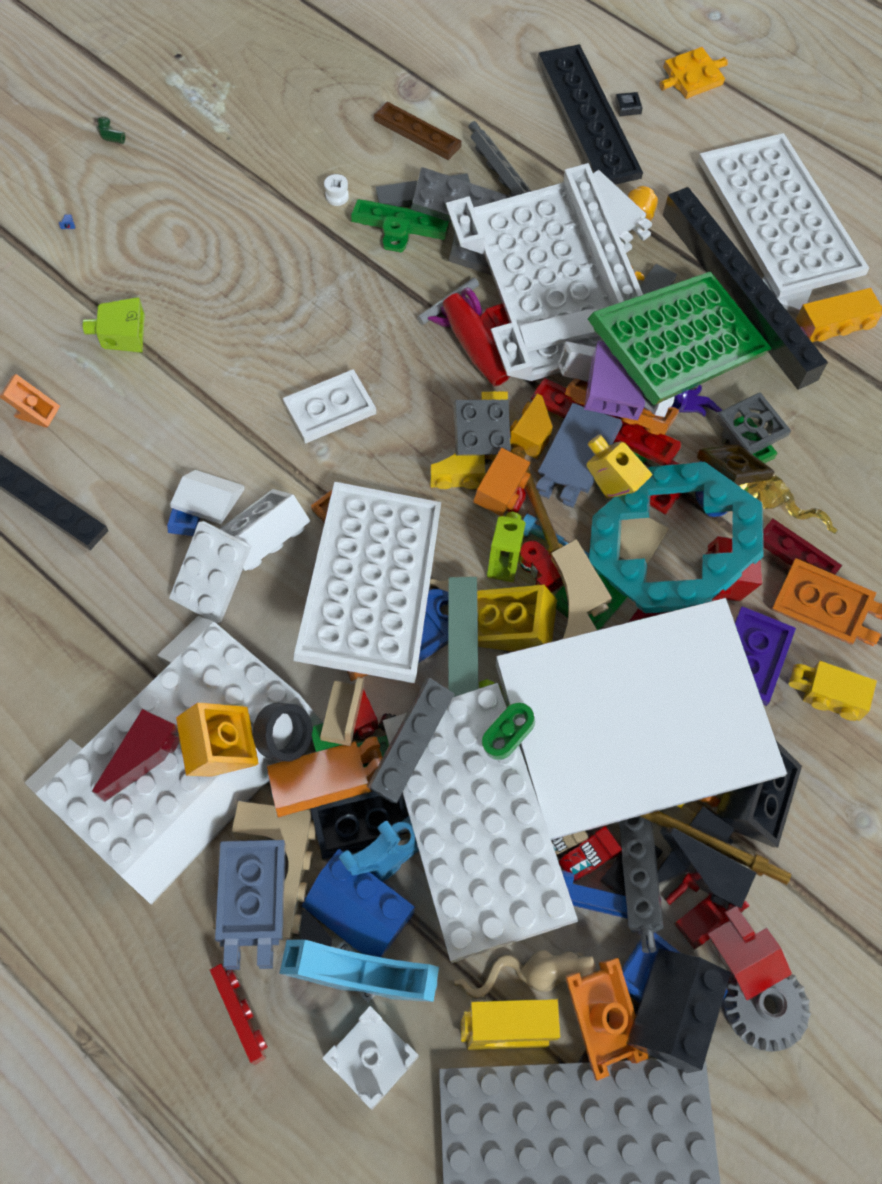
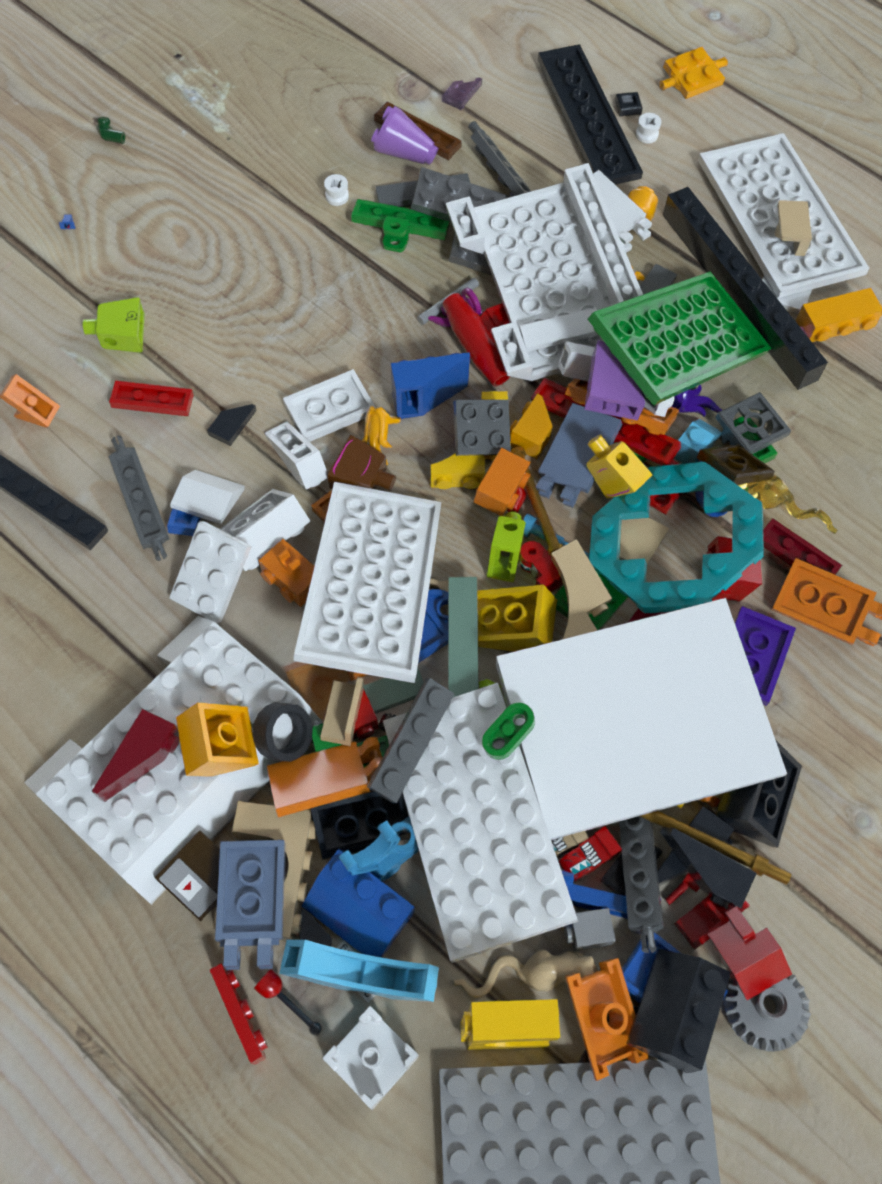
yellow brick [789,661,877,721] -> none
none -> dark grey plate [108,436,170,561]
none -> red plate [109,380,194,417]
none -> tile [155,830,220,922]
none -> black tile [207,404,257,446]
none -> hinge [254,969,322,1035]
none -> orange brick [258,539,315,607]
none -> white slope [264,421,328,490]
none -> clear orange tile [286,664,350,720]
none -> reddish brown torso [327,435,396,491]
none -> light orange piece [361,406,401,465]
none -> sand green tile [363,667,424,714]
none -> medium lavender cone [371,106,438,165]
none -> blue slope [391,352,470,419]
none -> clear purple tile [442,77,482,110]
none -> light grey brick [564,908,616,951]
none -> white wheel [636,113,661,144]
none -> medium azure slope [674,419,722,464]
none -> tan panel [775,200,812,256]

